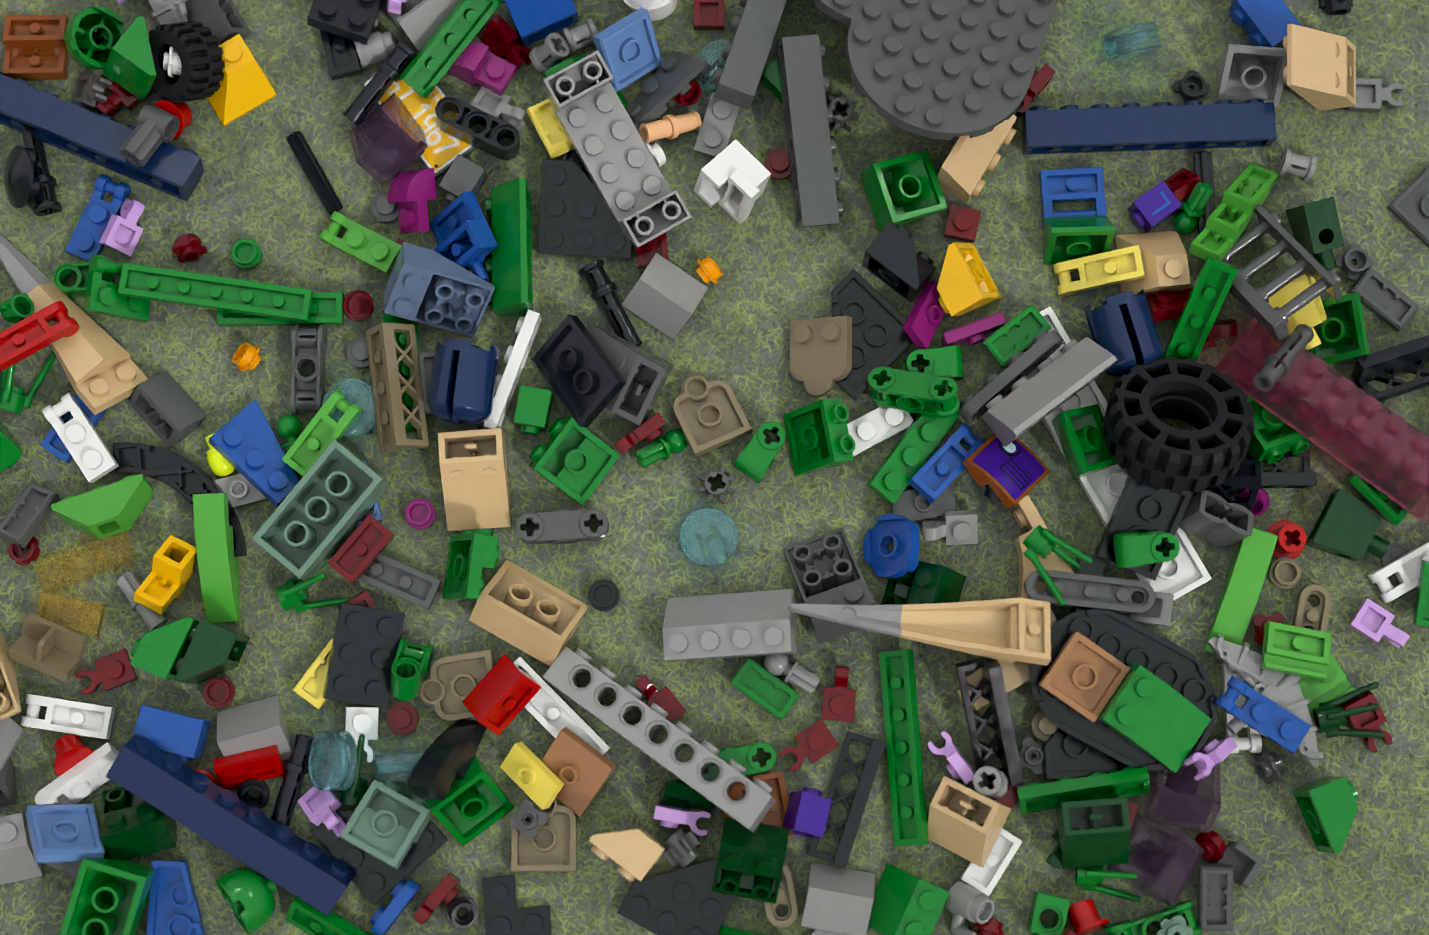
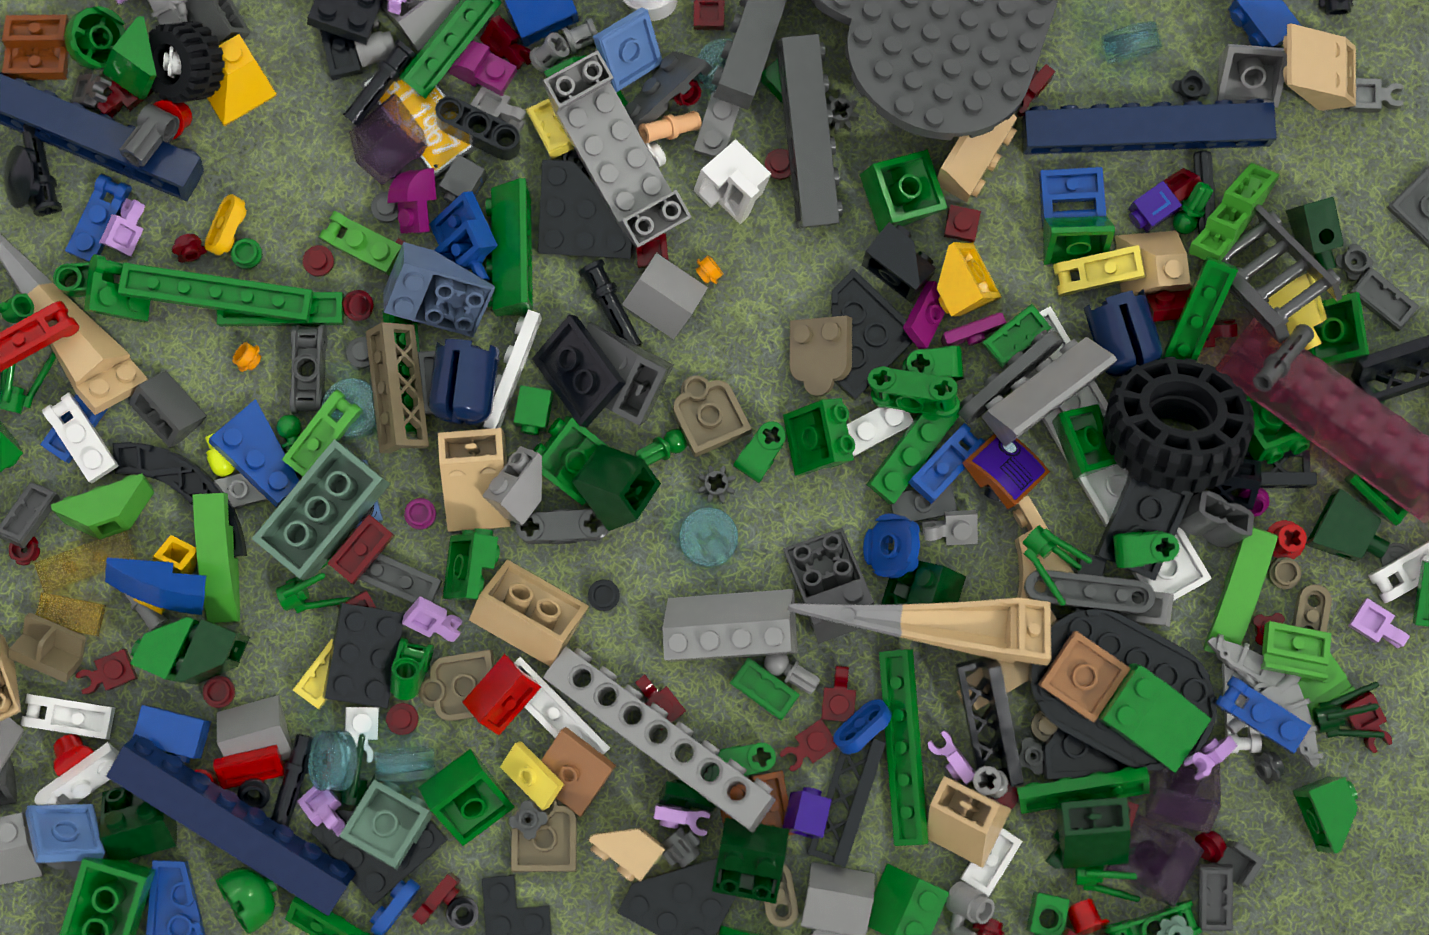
black axle [286,131,343,215] -> none
black slope [405,720,486,800] -> none
dark red plate [614,412,666,454] -> none
light grey bush [1278,148,1317,182] -> none
none -> blue slope [105,558,206,615]
none -> yellow plate [205,194,247,256]
none -> dark red plate [302,245,334,277]
none -> lavender plate [402,596,462,642]
none -> light grey slope [482,446,542,525]
none -> dark green slope [572,444,661,531]
none -> blue plate [833,699,892,754]

